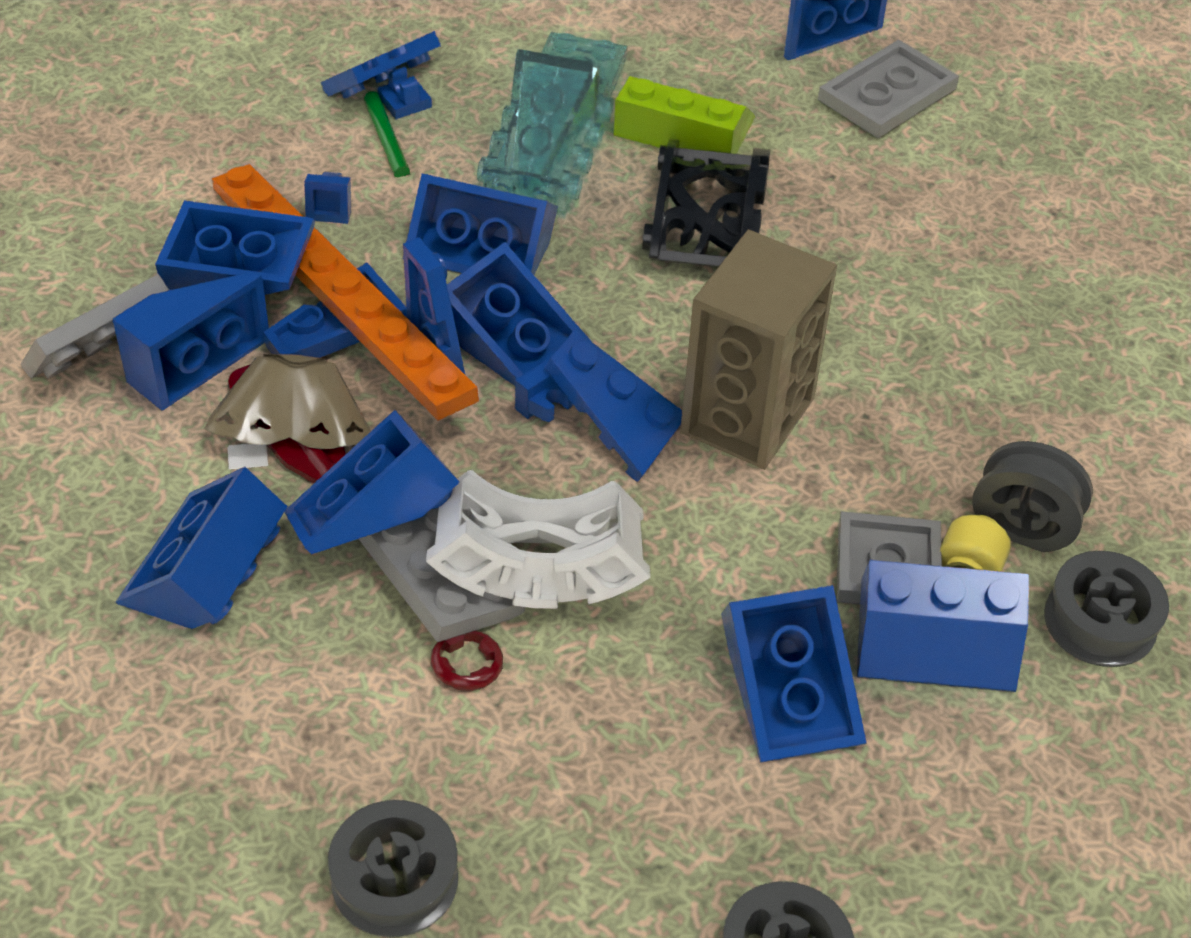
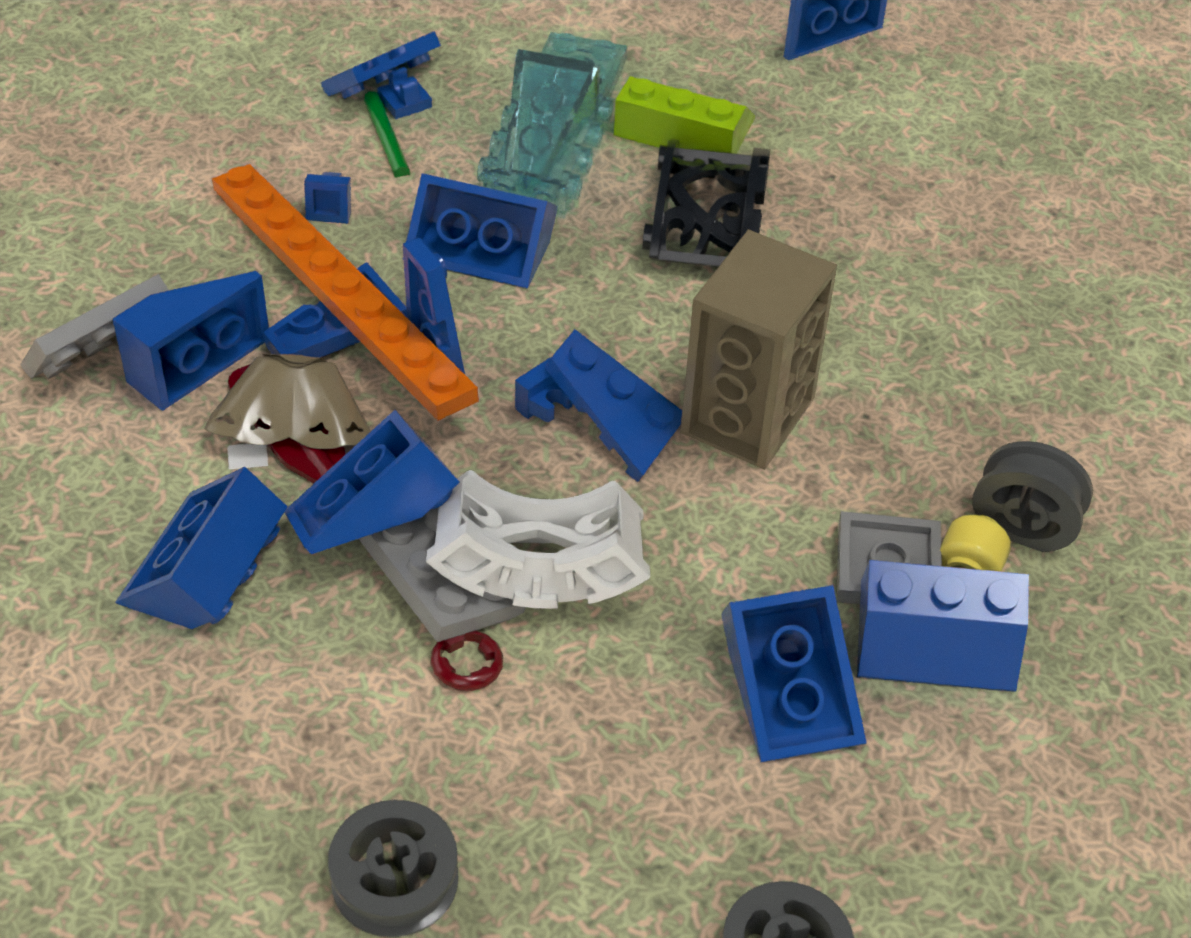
blue slope [155,200,315,295] -> none
blue slope [447,242,592,386] -> none
light grey plate [818,40,959,138] -> none
dark grey wheel [1044,551,1169,667] -> none

